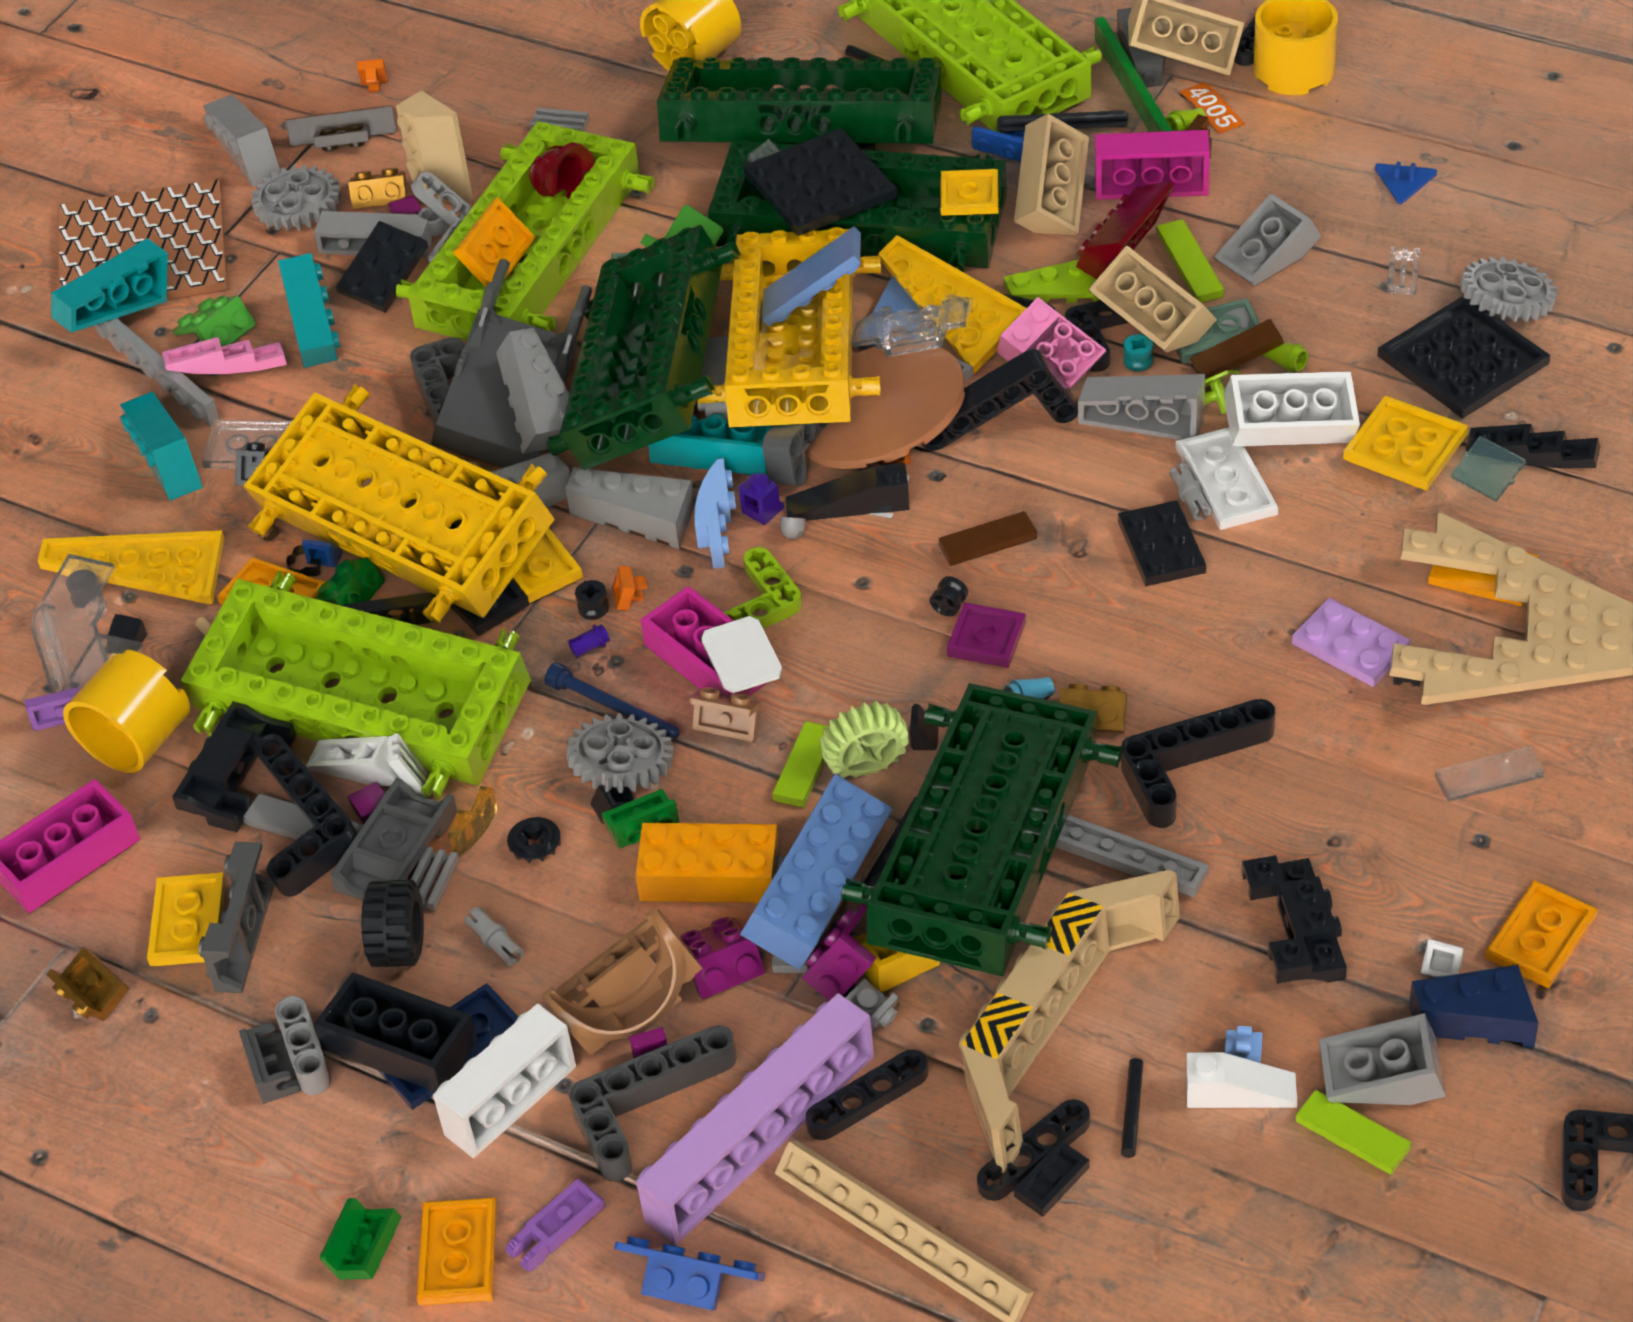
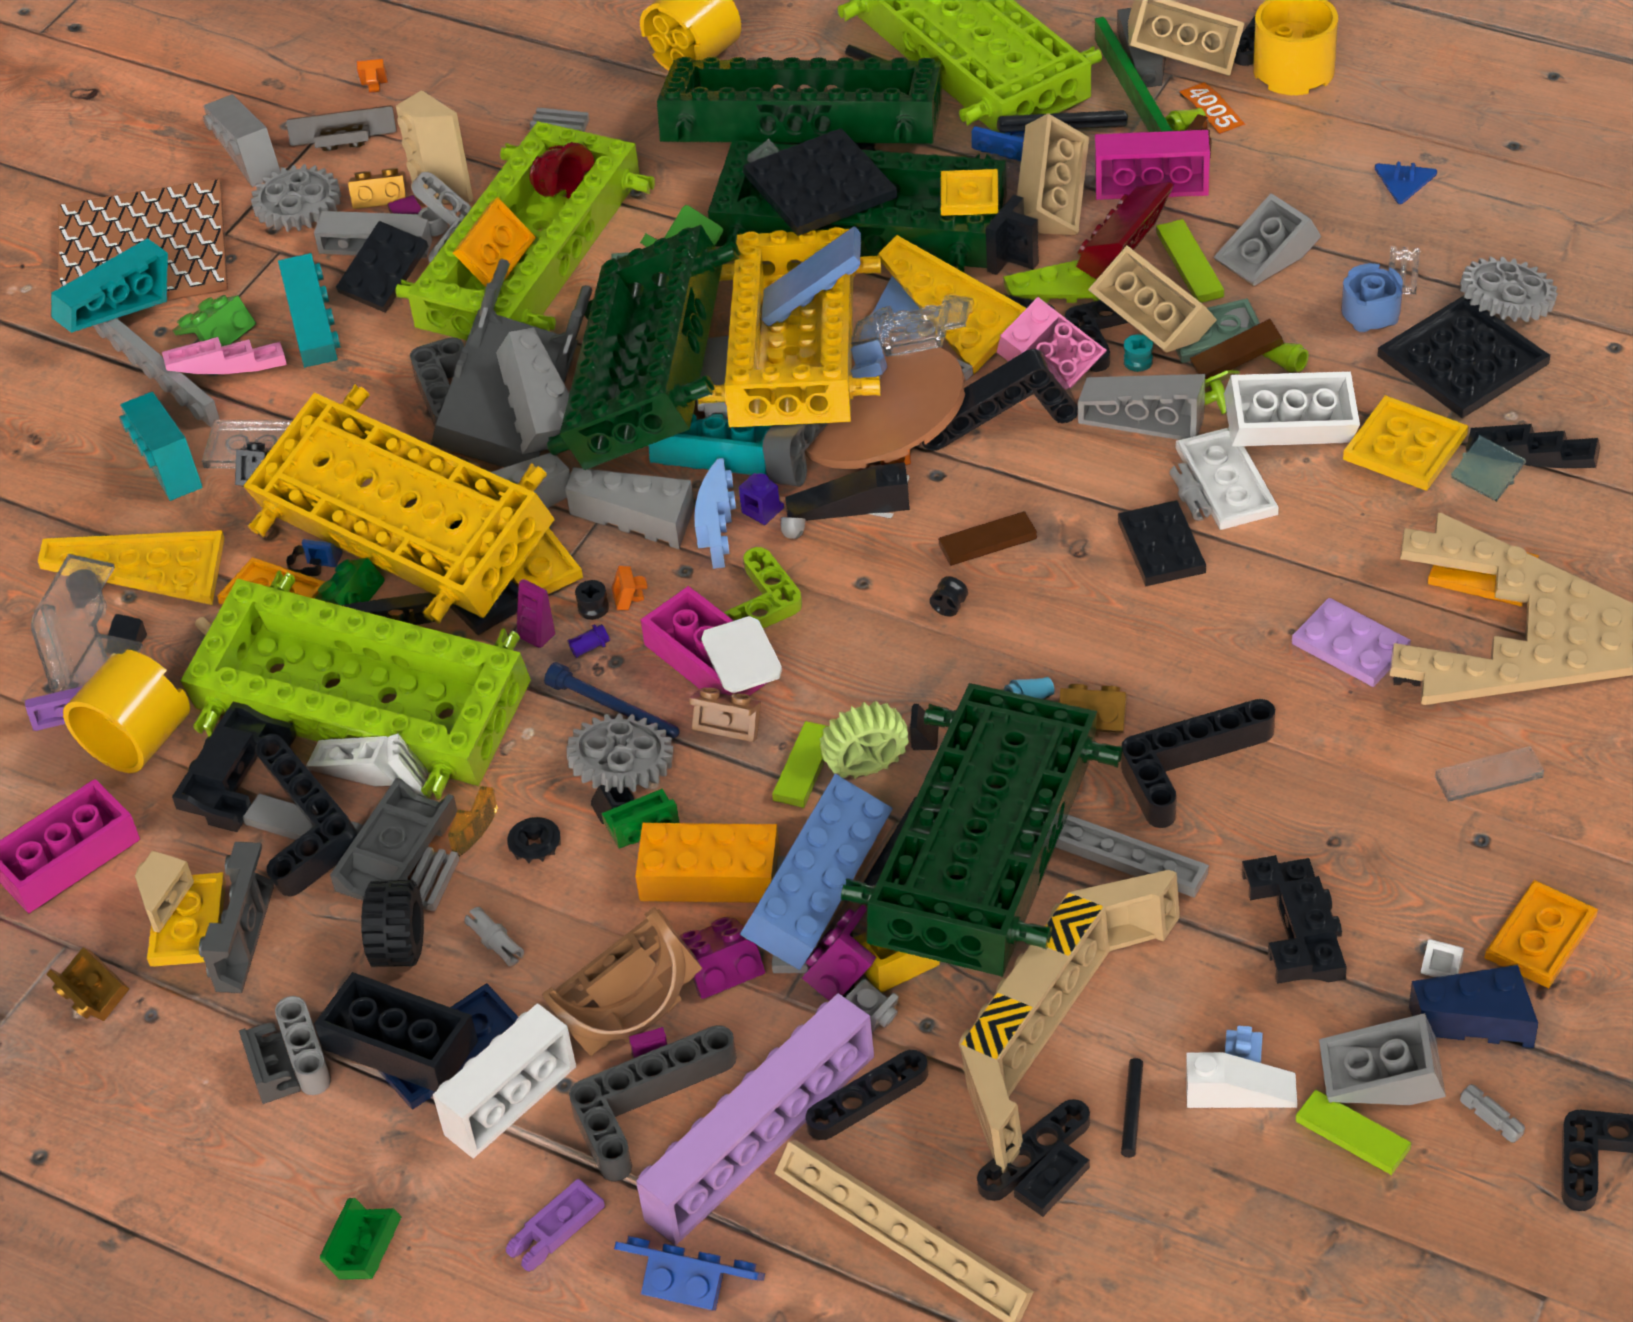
magenta tile [348,782,385,824] -> none
light orange tile [416,1197,497,1305] -> none
magenta tile [947,602,1026,668] -> none
none -> tan slope [135,851,194,933]
none -> magenta slope [517,579,555,648]
none -> medium blue bracket [851,339,888,379]
none -> black bracket [985,194,1039,275]
none -> medium blue brick [1341,263,1403,332]
none -> light grey axle [1460,1084,1525,1143]

